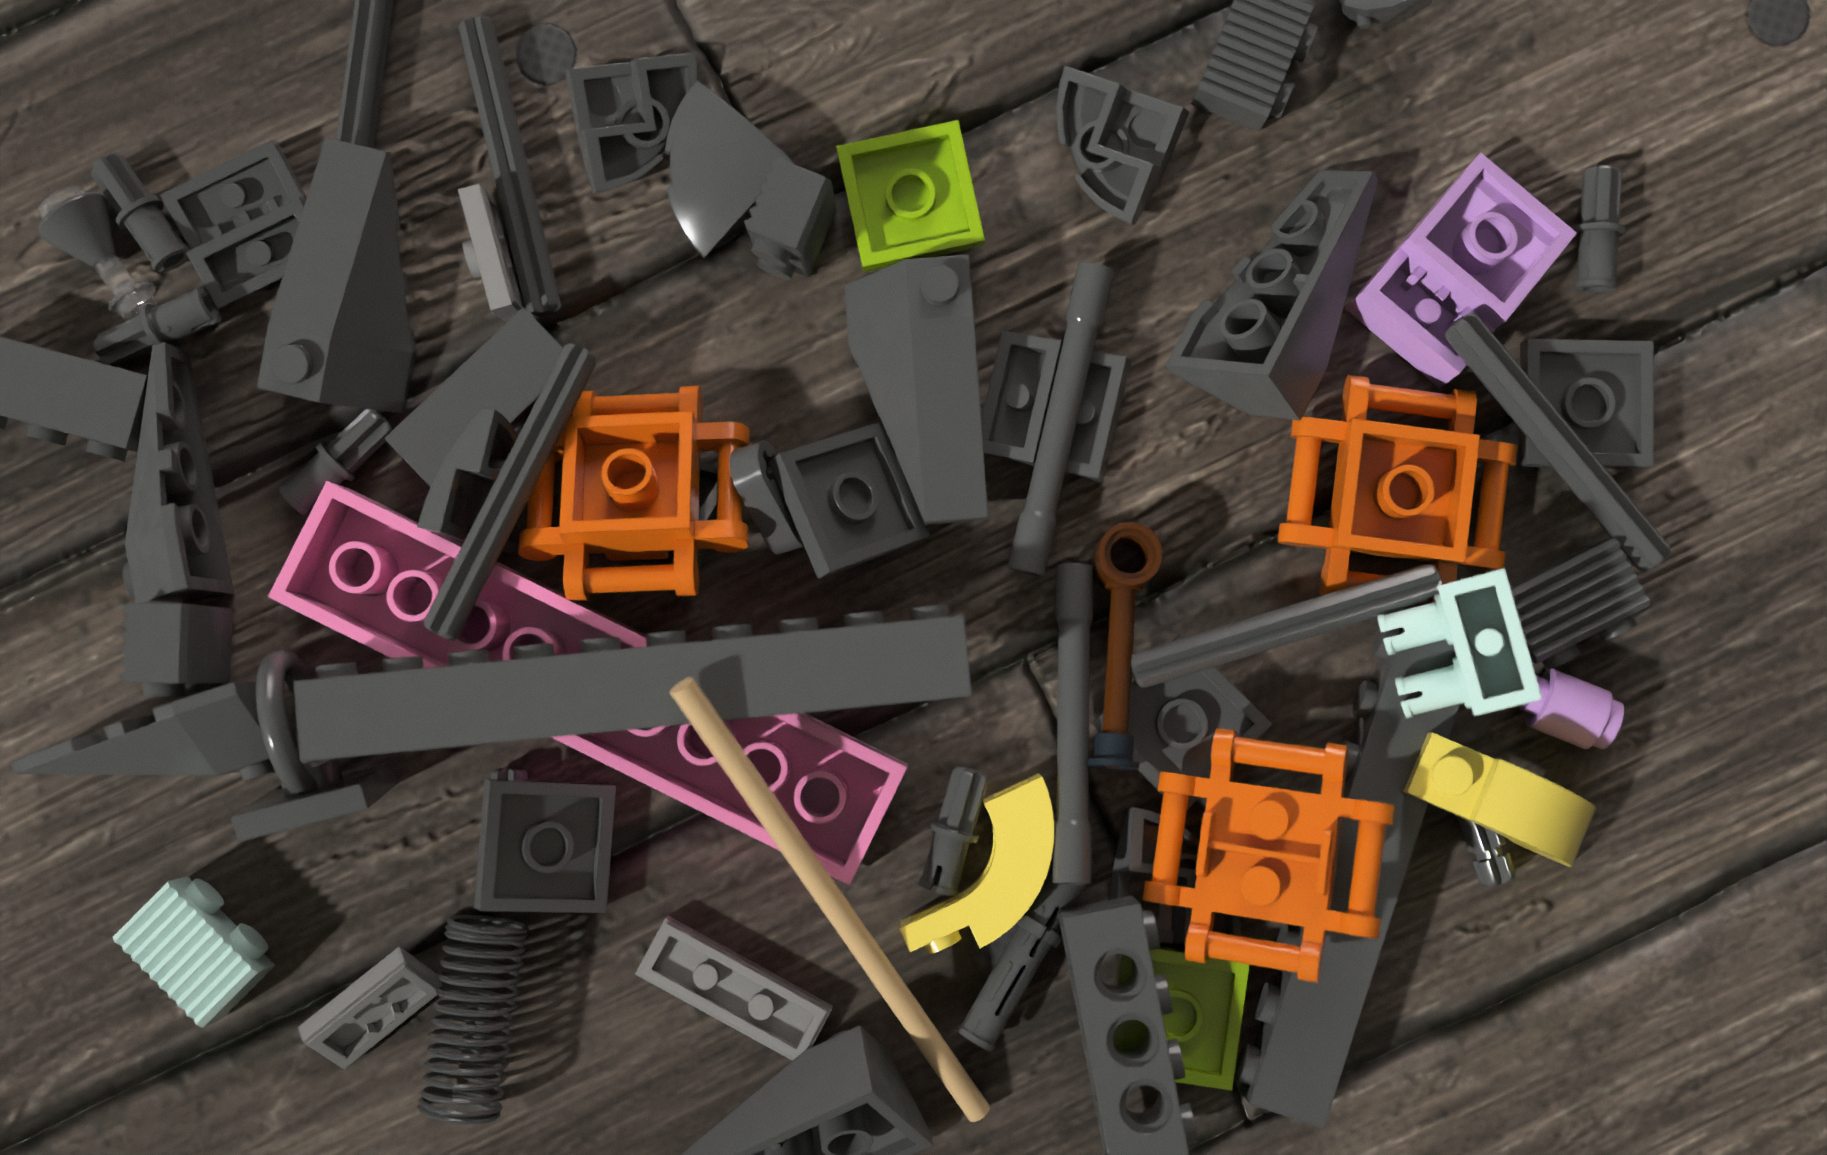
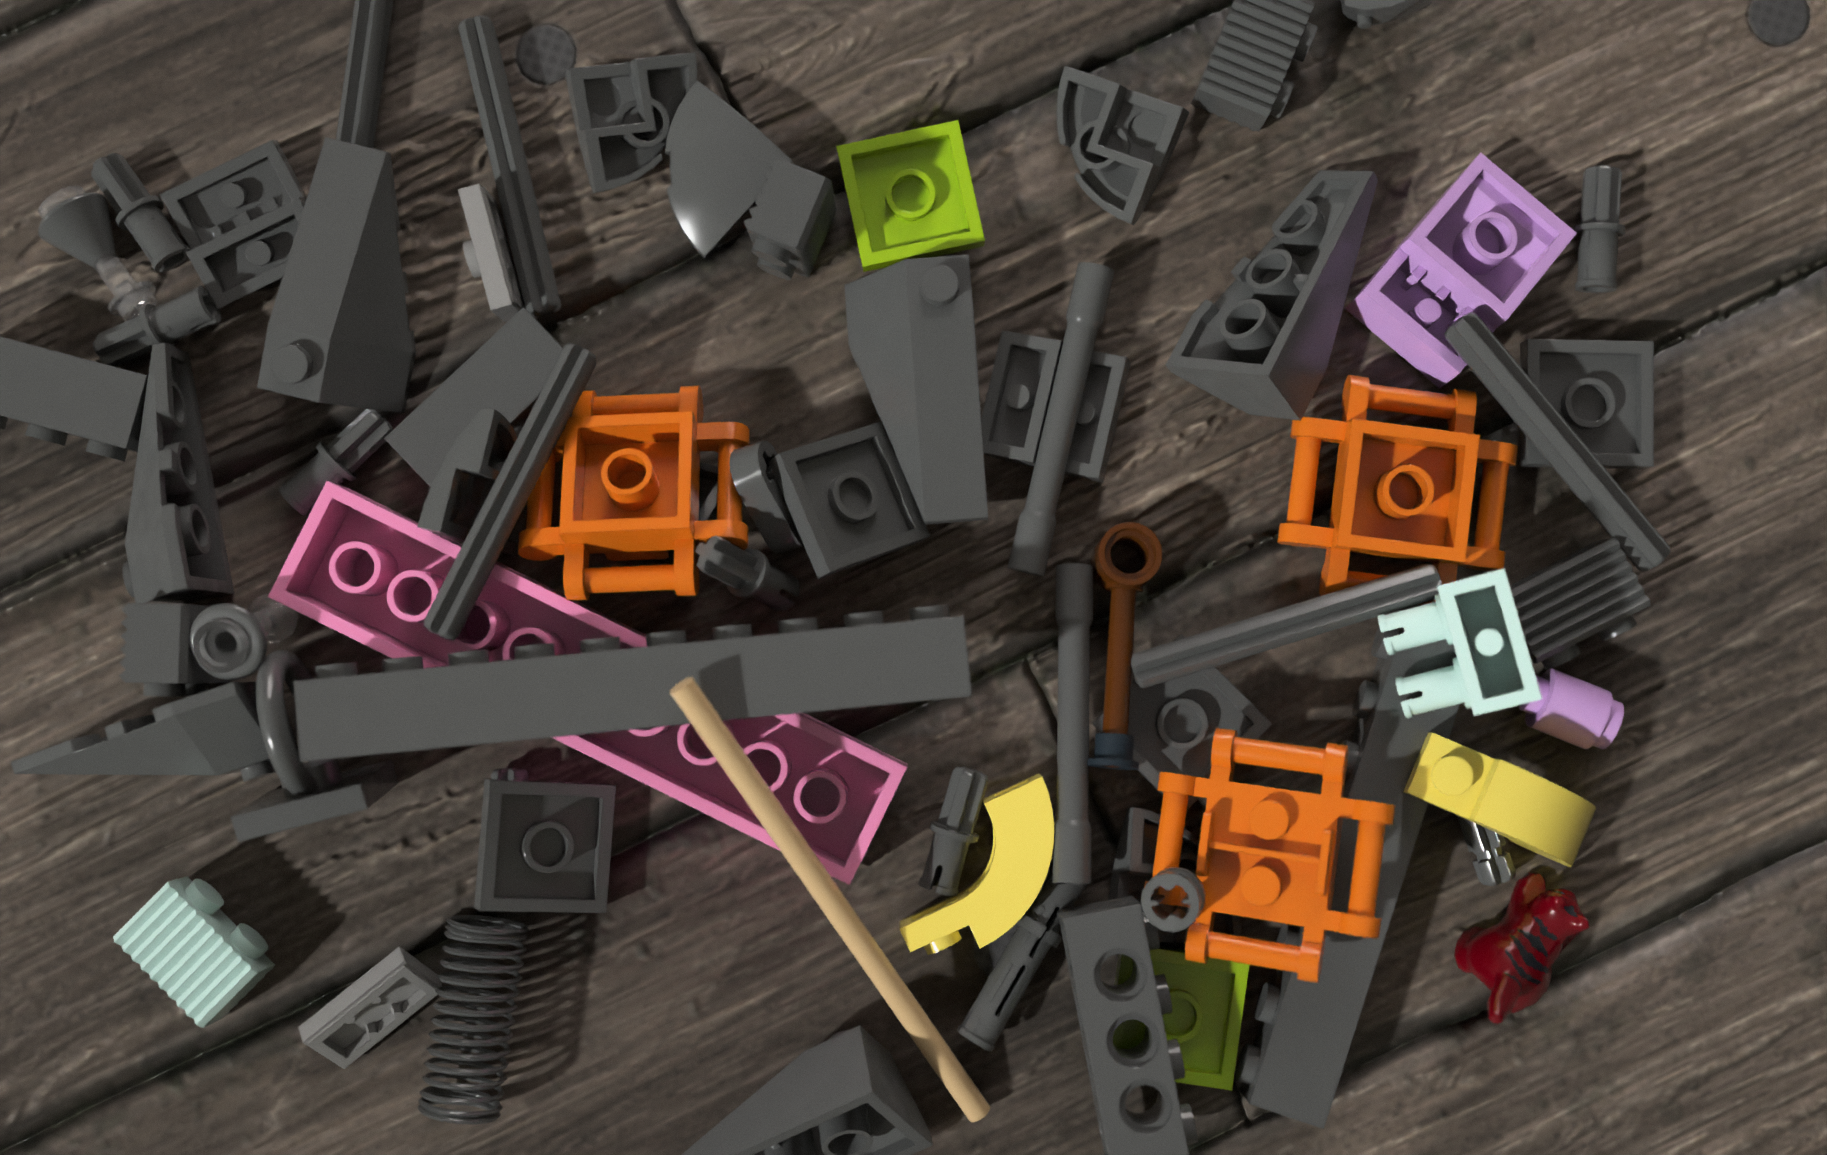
light grey tile [635,916,833,1061] -> none
none -> clear piece [190,593,297,680]
none -> dark grey axle [695,536,800,612]
none -> dark grey bush [1141,867,1206,932]
none -> dark red animal [1454,872,1590,1024]

